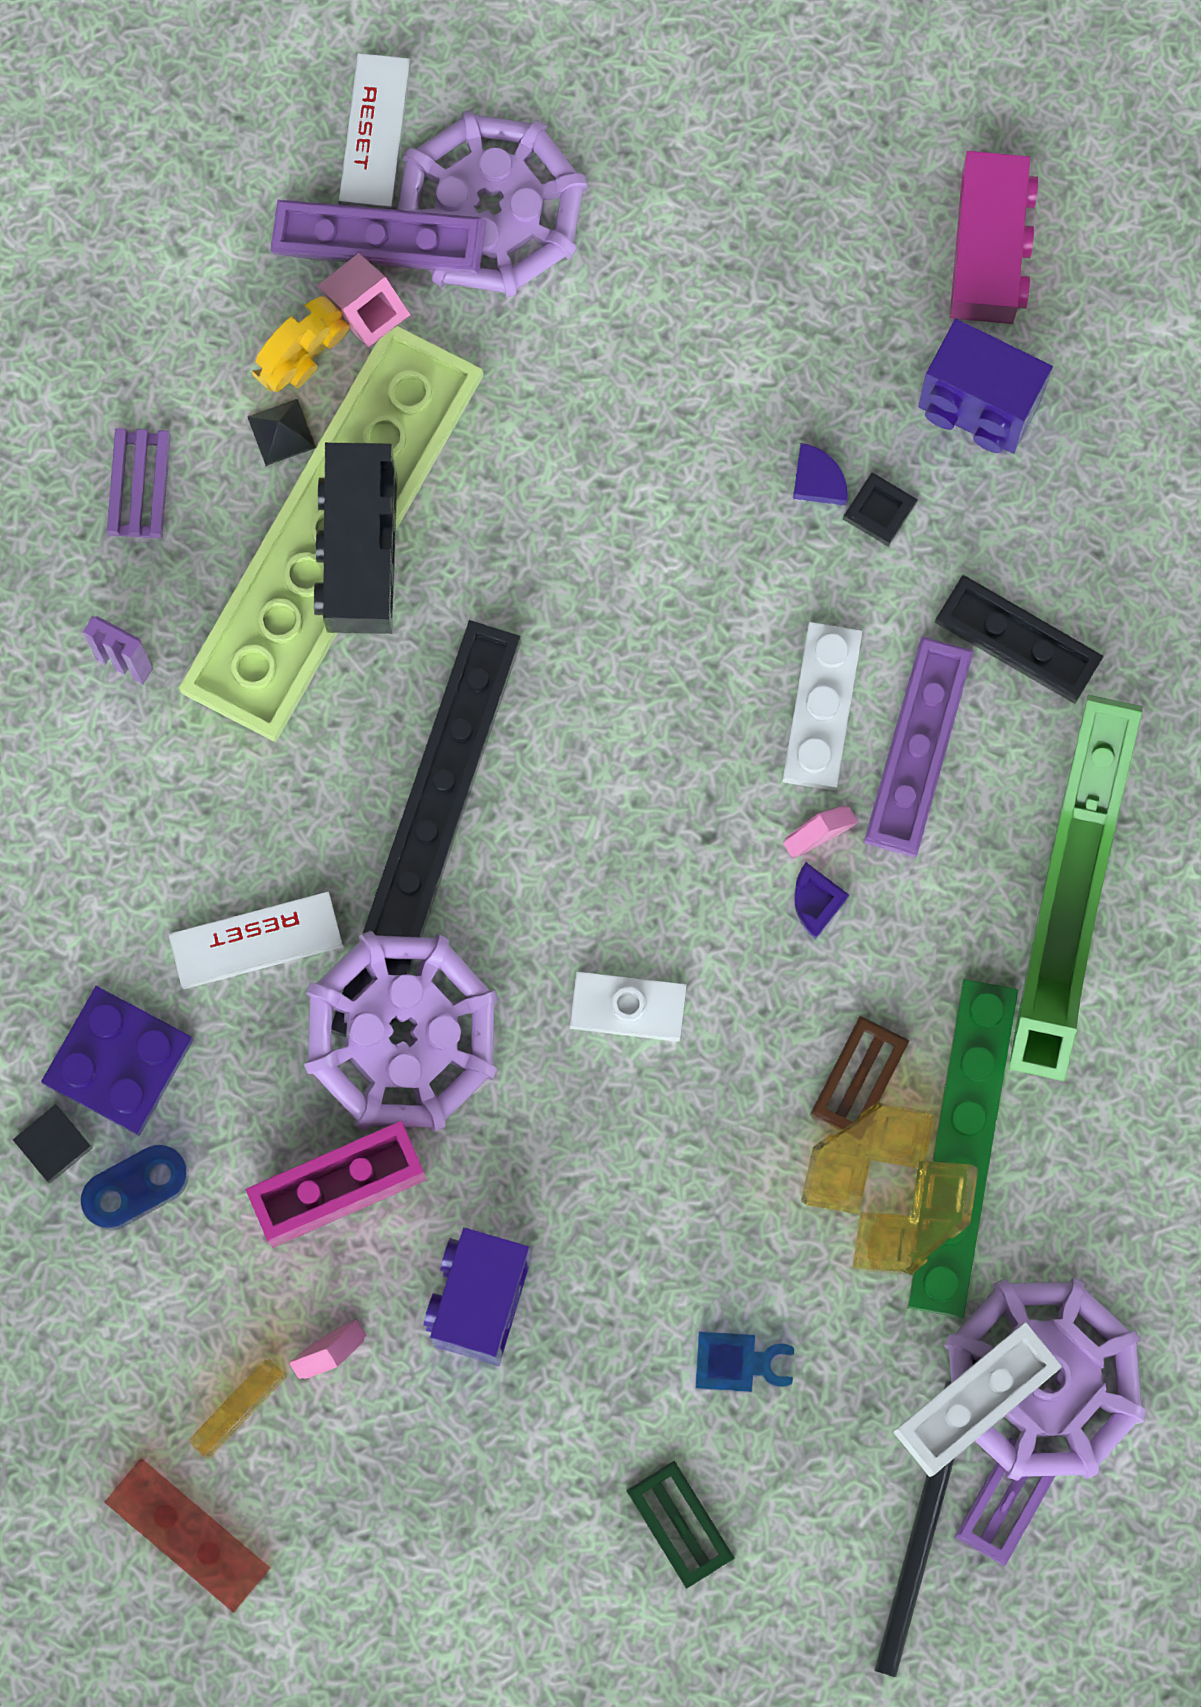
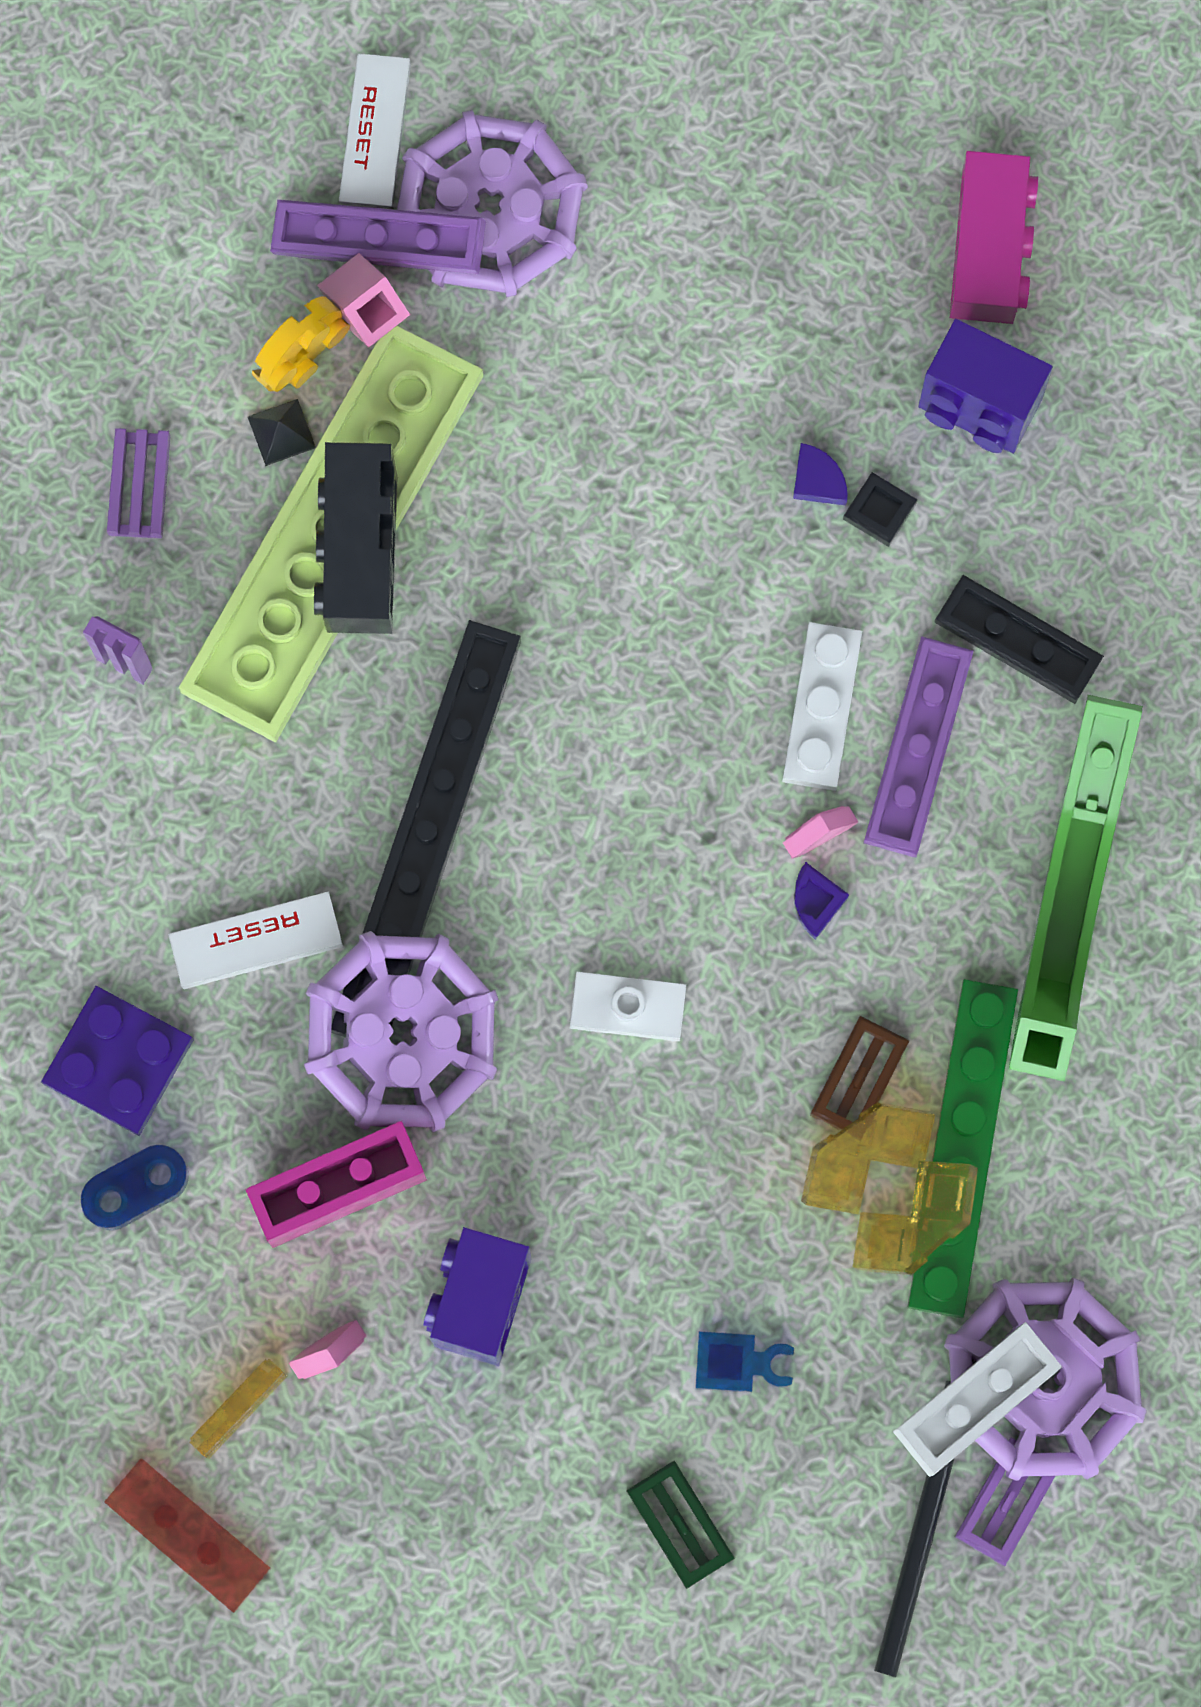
black tile [13,1104,93,1184] -> none

